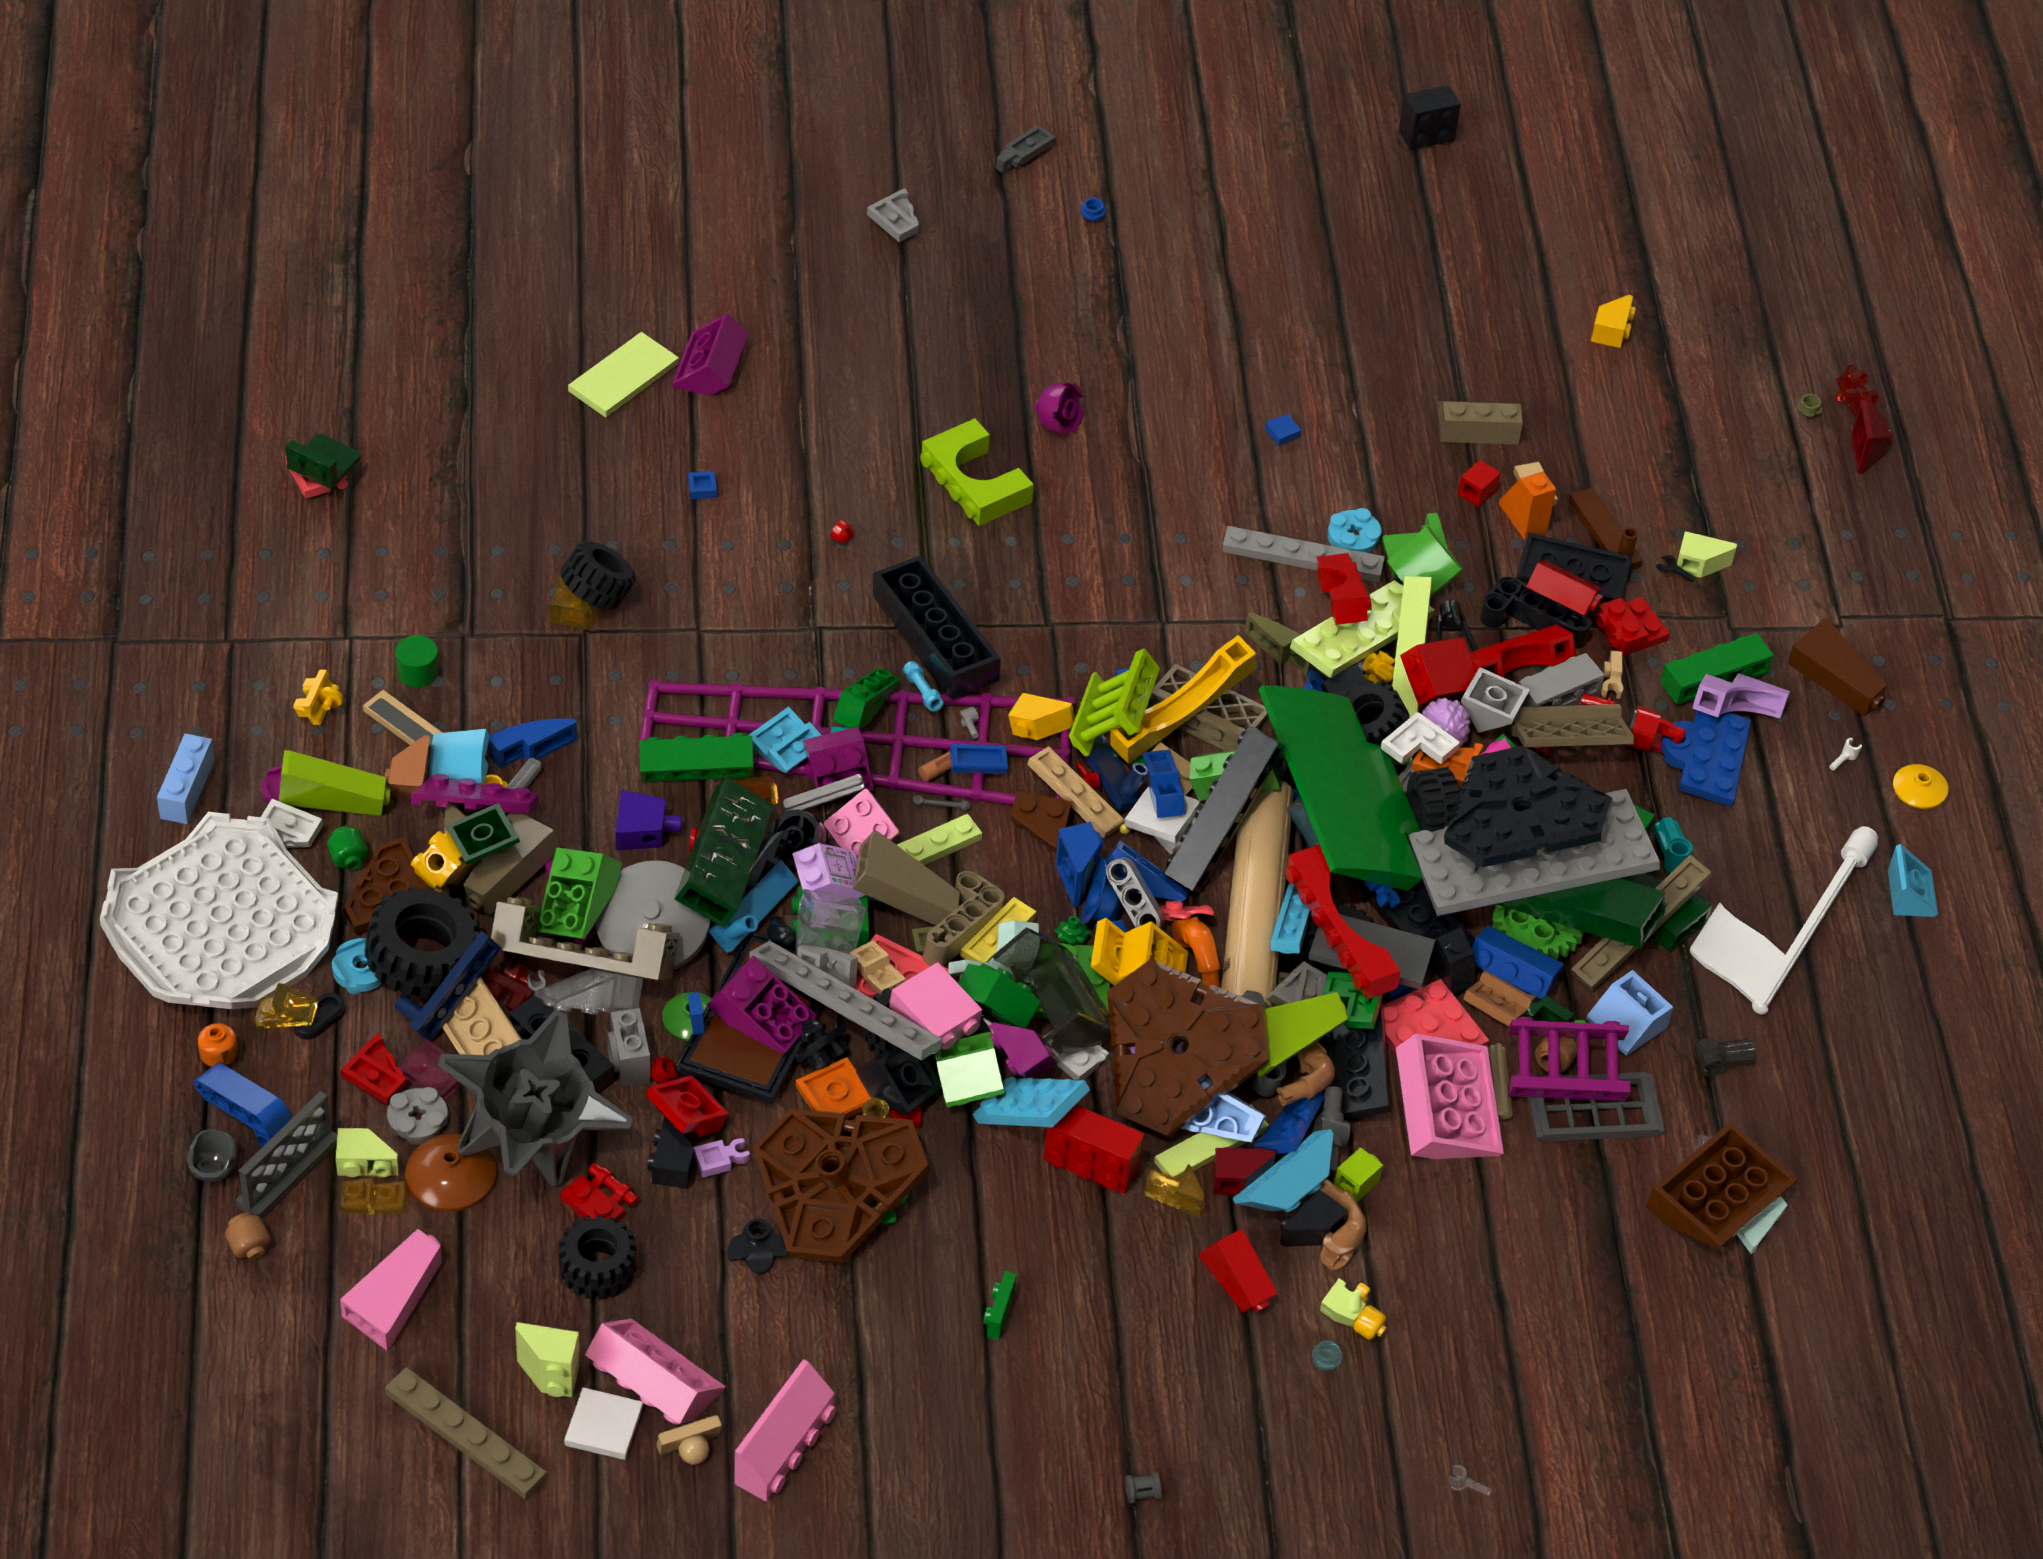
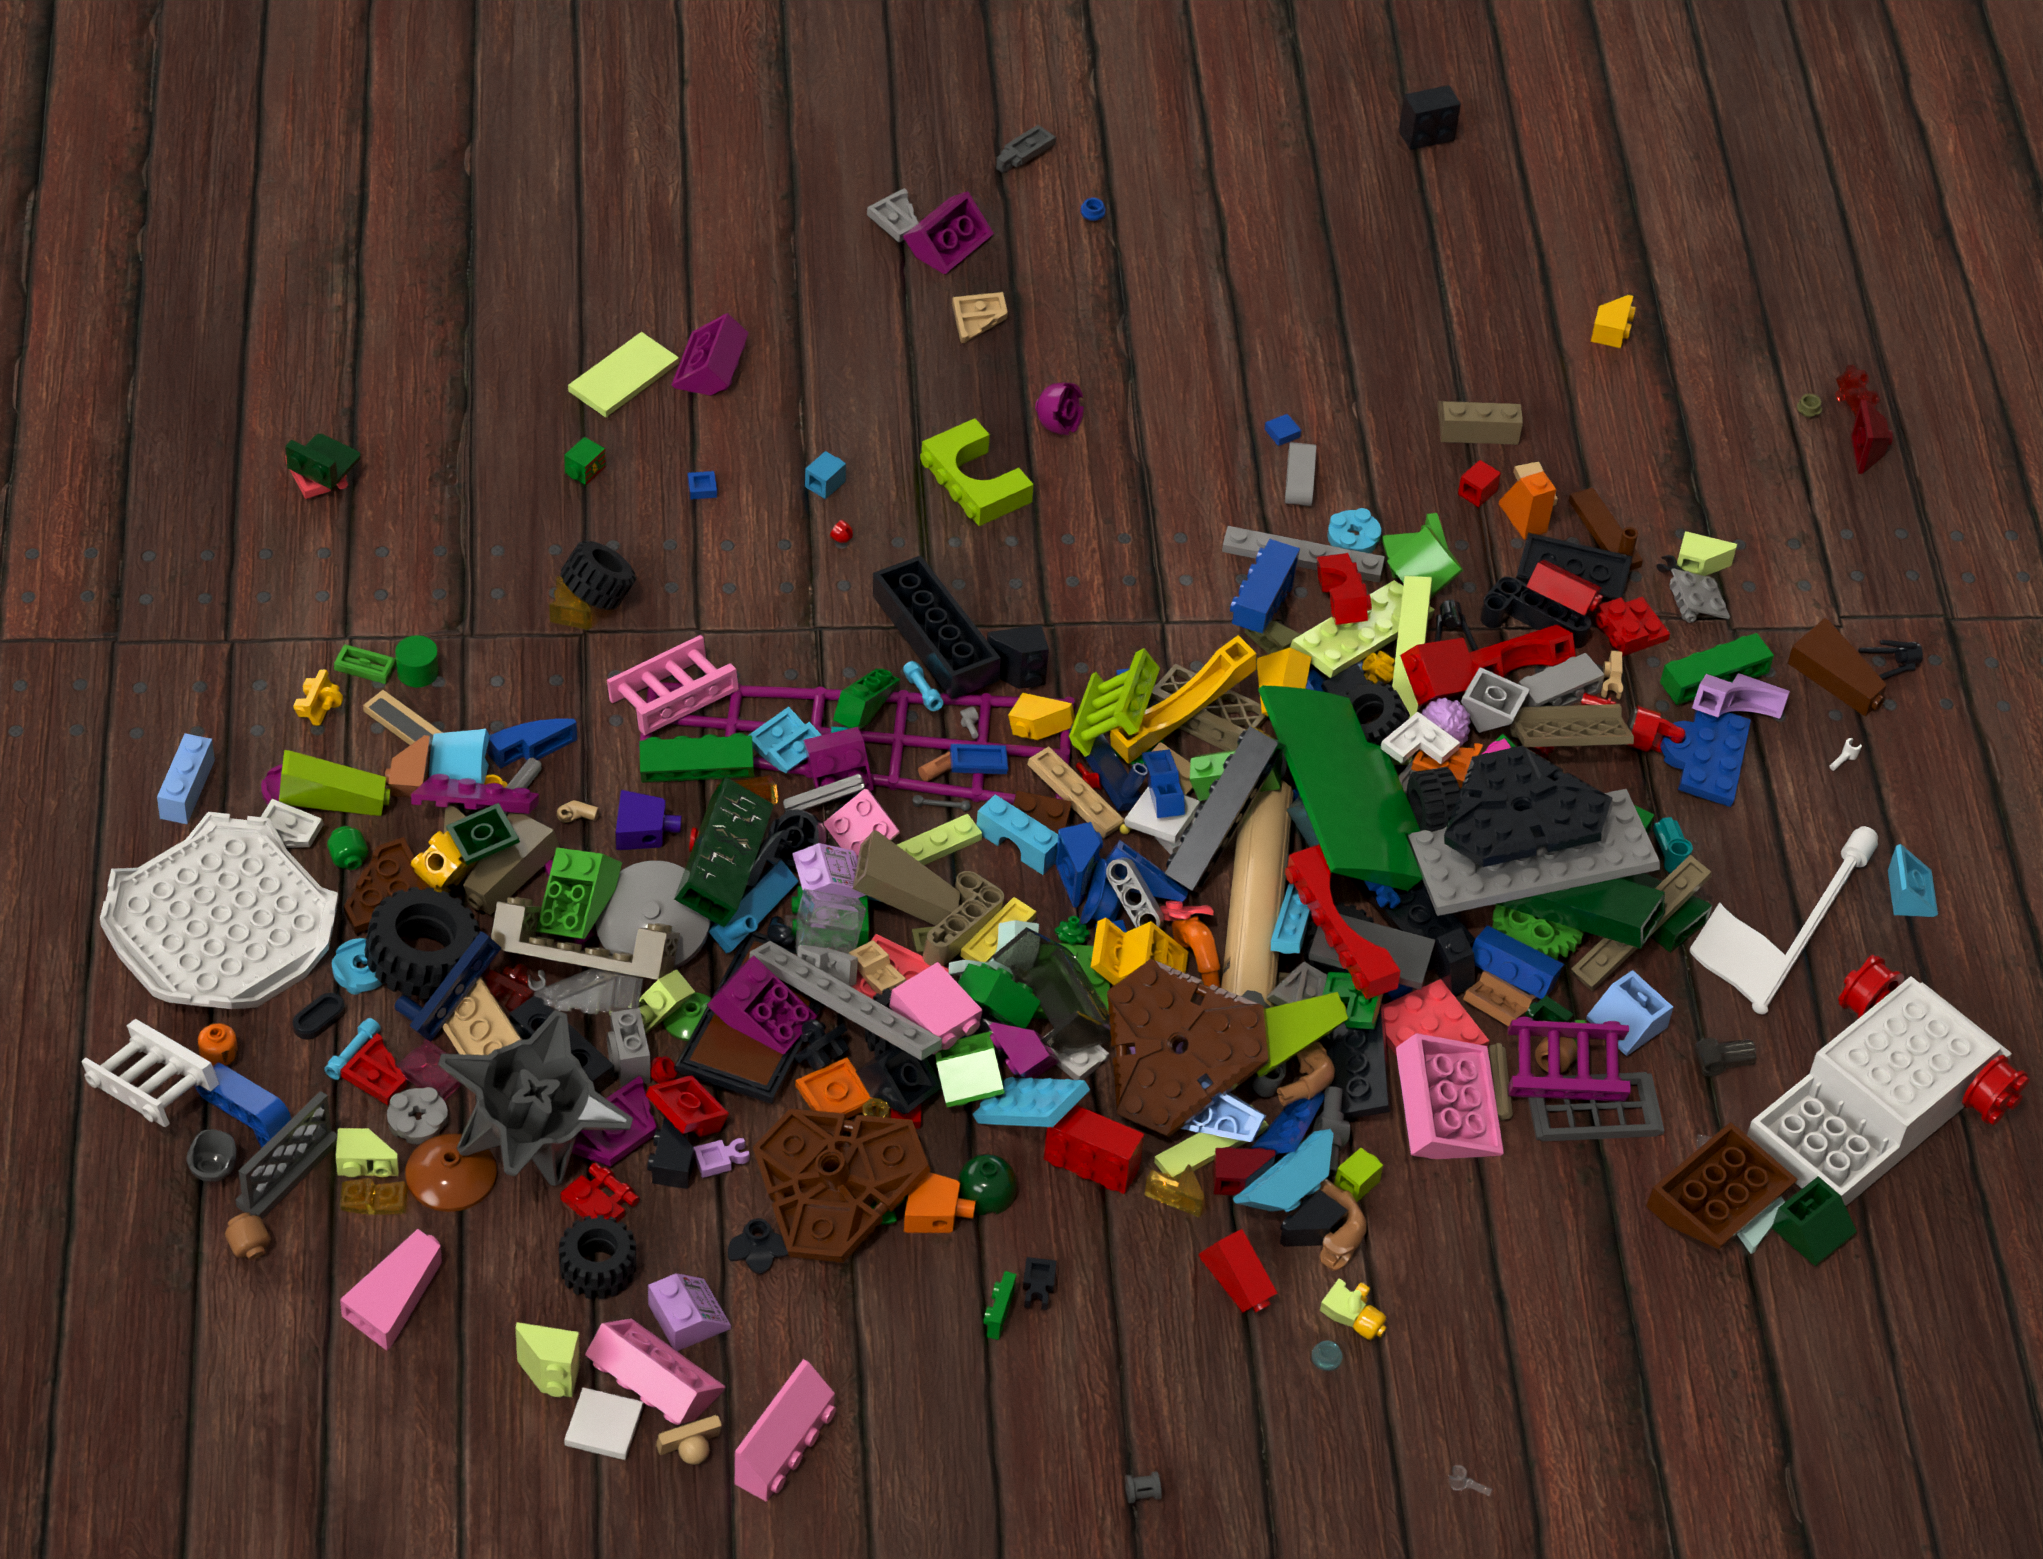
clear yellow slope [253,983,318,1029] -> none
dark tan plate [385,1367,547,1500] -> none
blue tile [688,992,704,1035] -> none
yellow dish [1893,764,1948,809] -> none
none -> white fence [81,1019,219,1127]
none -> medium azure bar [324,1018,381,1080]
none -> bright green tile [334,644,396,684]
none -> tan arm [557,800,600,823]
none -> green brick [564,437,606,485]
none -> magenta wing [571,1076,656,1166]
none -> bright pink fence [607,635,739,735]
none -> yellowish green slope [628,969,695,1034]
none -> lavender slope [648,1273,731,1351]
none -> dark azure brick [805,451,846,499]
none -> magenta slope [903,191,994,274]
none -> orange torso [904,1172,976,1233]
none -> tan wing [952,292,1008,343]
none -> dark green cylinder [958,1154,1017,1215]
none -> medium azure arch [977,794,1058,875]
none -> black slope [987,625,1049,689]
none -> black plate [1023,1257,1057,1310]
none -> blue wedge [1230,539,1300,634]
none -> yellow slope [1257,647,1311,716]
none -> light grey beam [1285,442,1316,506]
none -> light grey hinge [1669,568,1730,623]
none -> white piece [1747,955,2030,1206]
none -> dark green slope [1772,1176,1857,1266]
none -> black plant [1858,639,1923,680]

